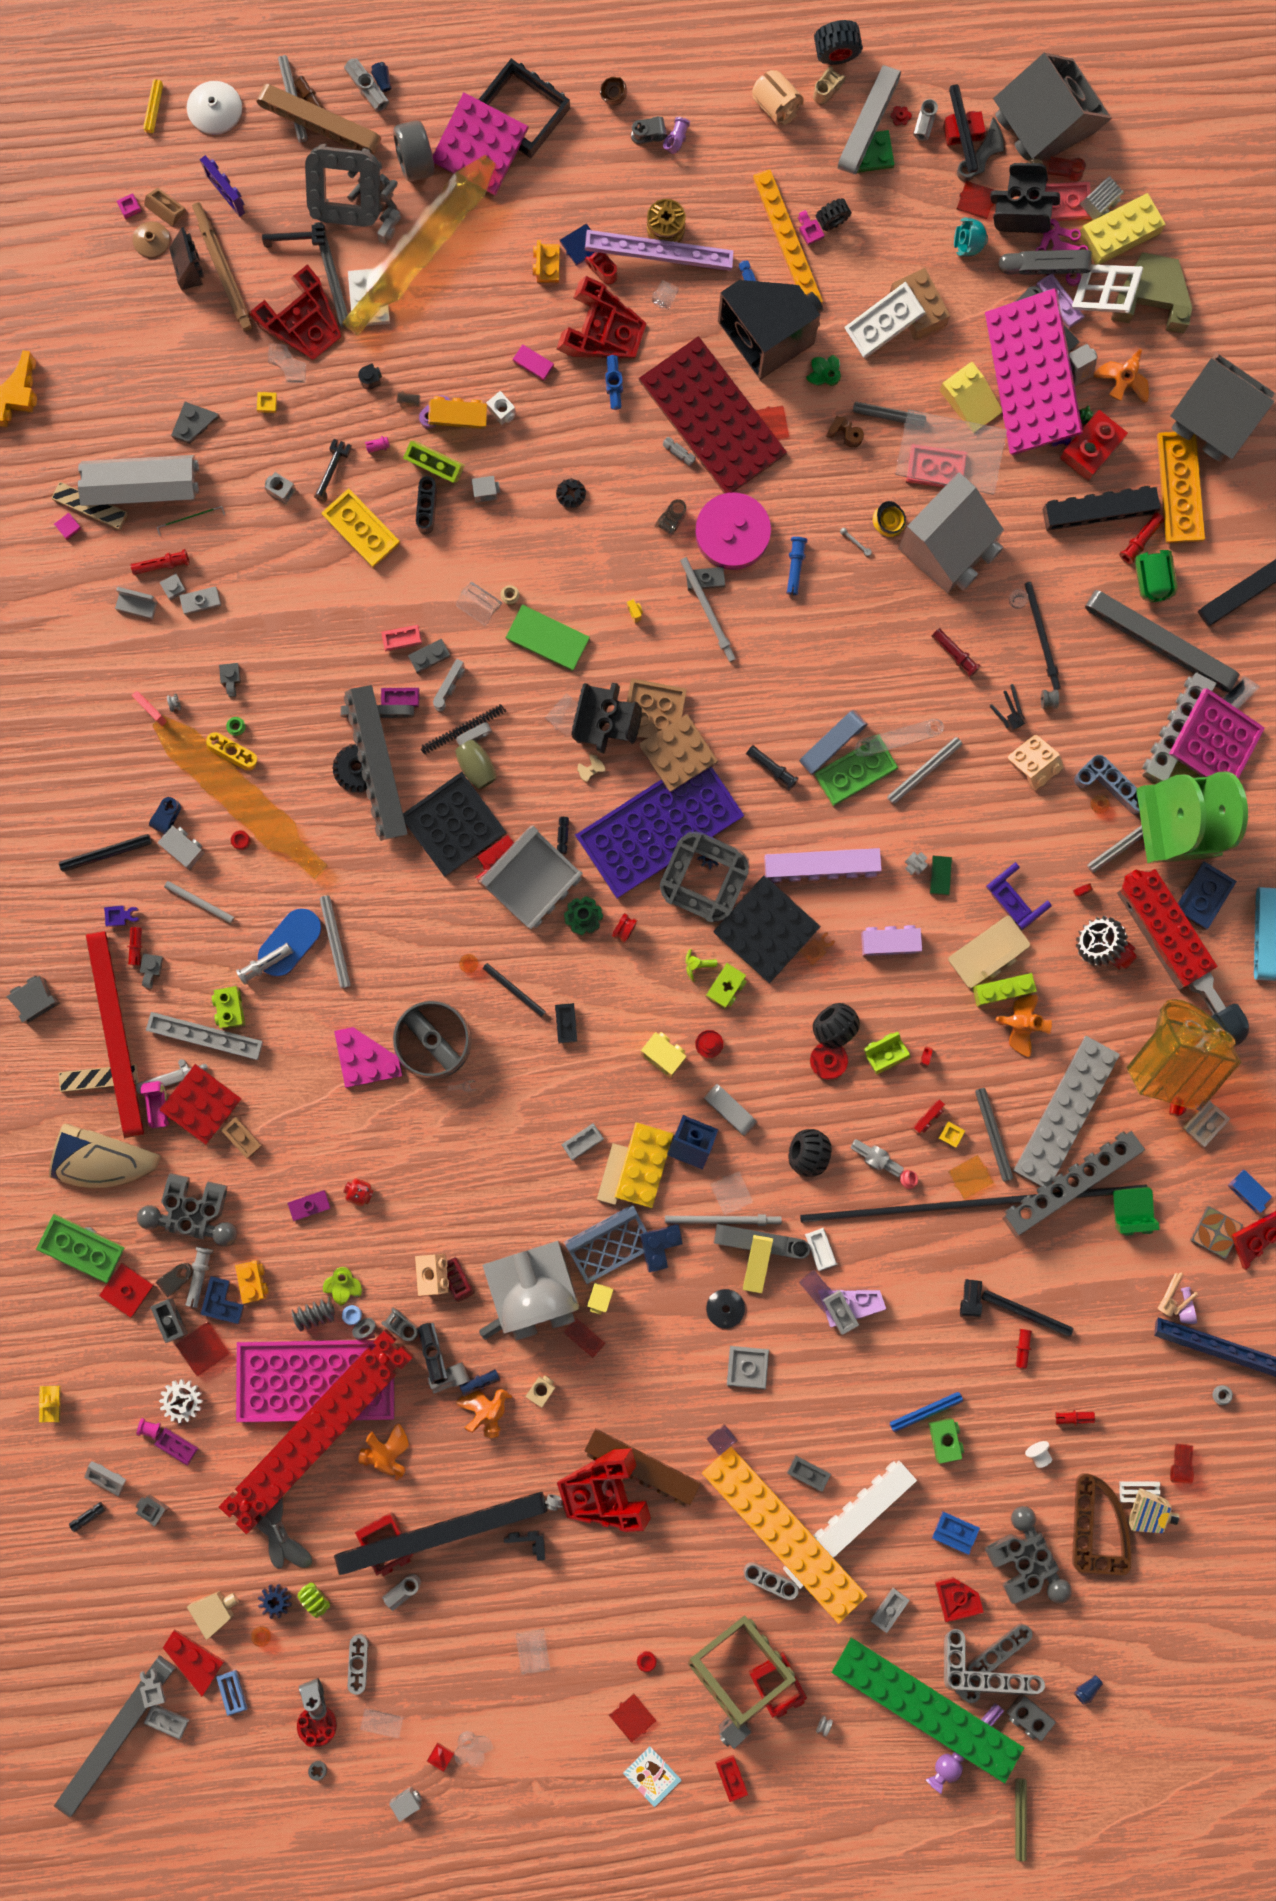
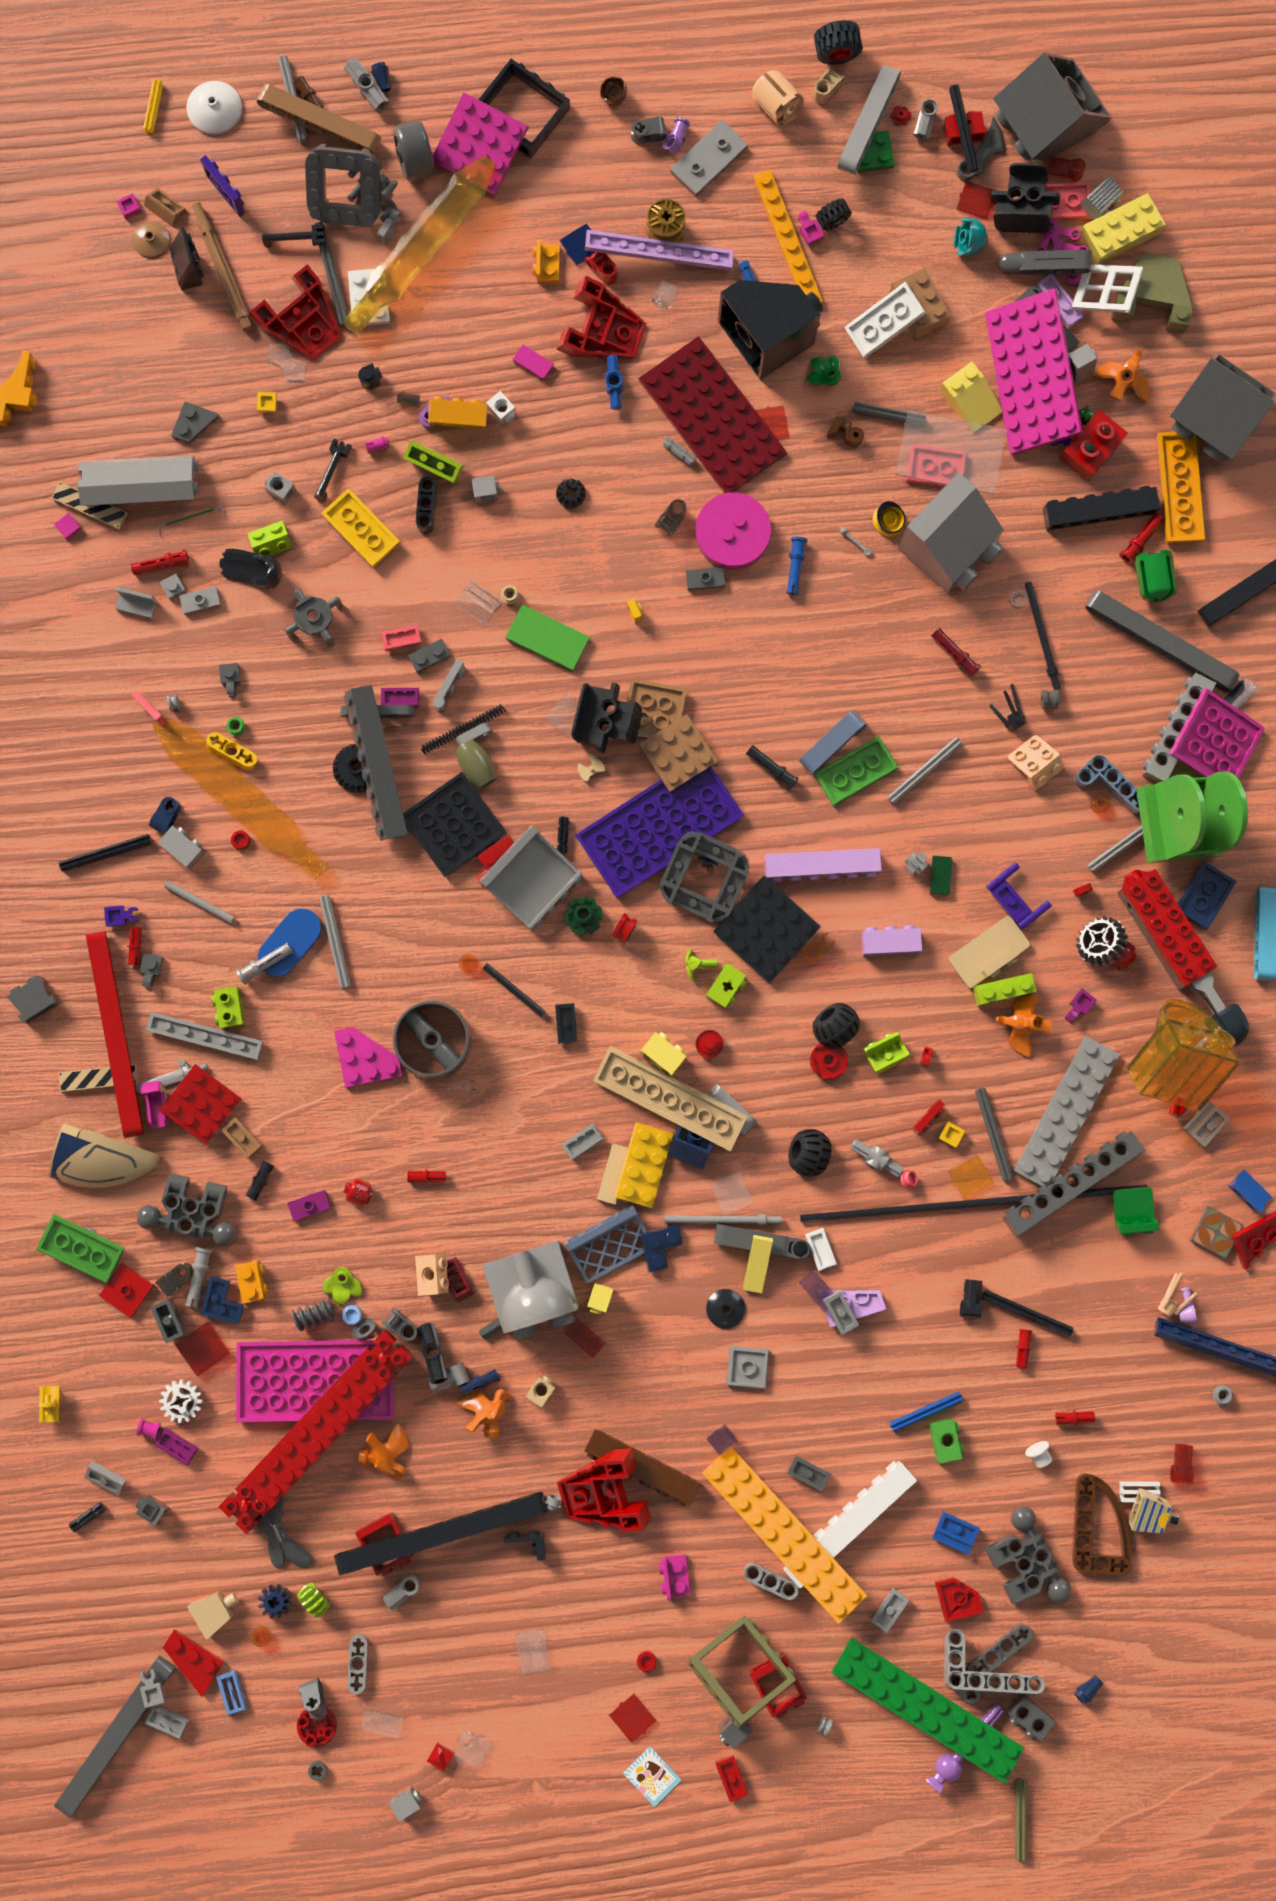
light grey bar [680,557,736,662] -> none
clear piece [855,719,944,757] -> none
none -> black hair [219,548,282,589]
none -> black pin [245,1160,274,1201]
none -> lime bracket [248,520,293,556]
none -> dark grey plate [285,589,343,647]
none -> red axle [407,1169,447,1185]
none -> tan plate [593,1046,748,1152]
none -> dark pink bracket [659,1554,690,1600]
none -> light grey plate [670,120,748,196]
none -> magenta plate [1065,988,1097,1023]

